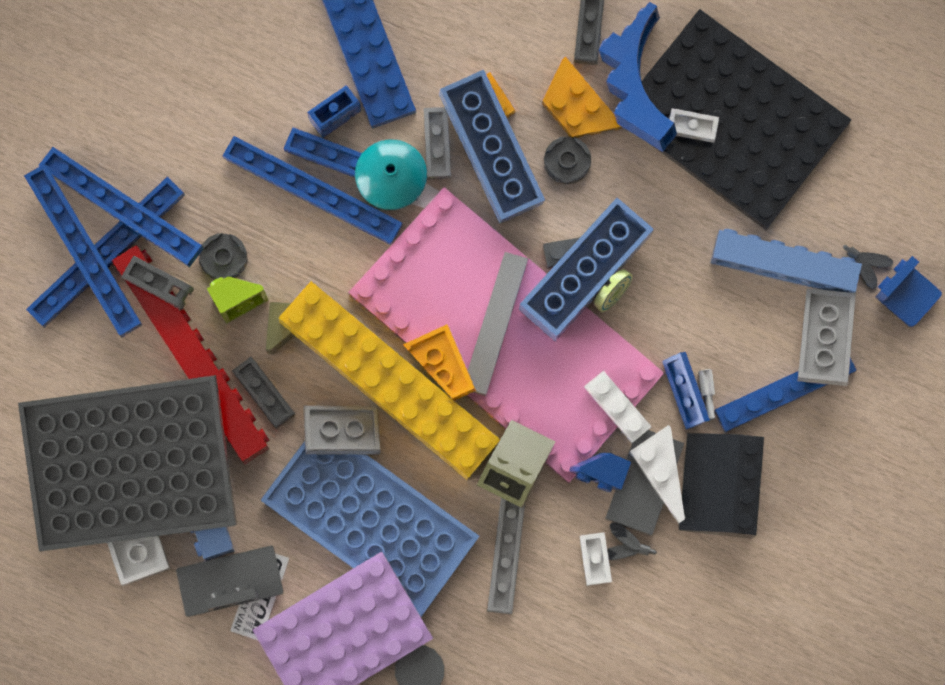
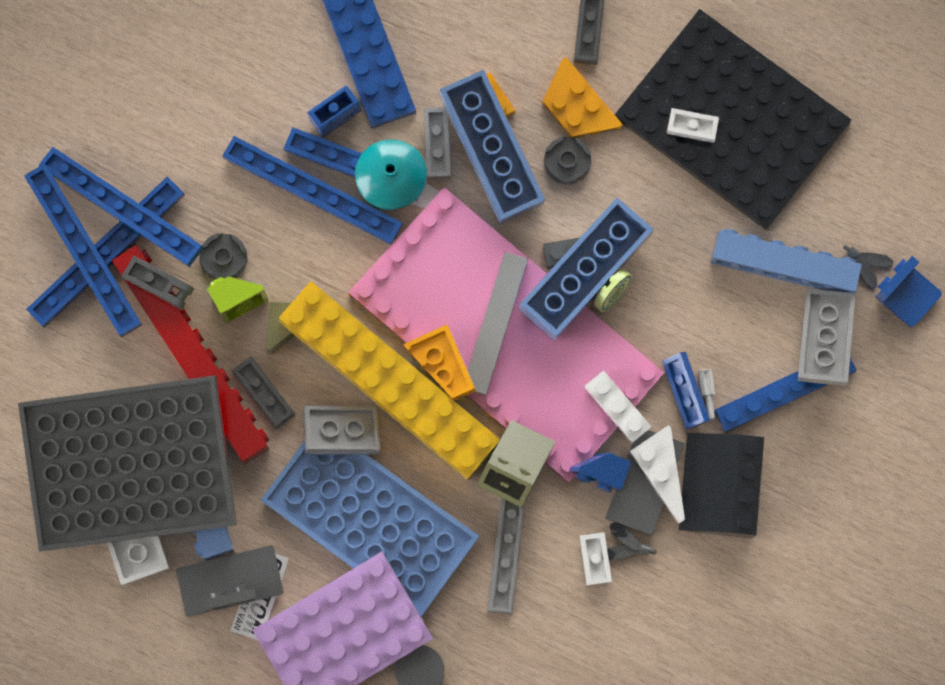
blue arch [599,2,677,152] -> none

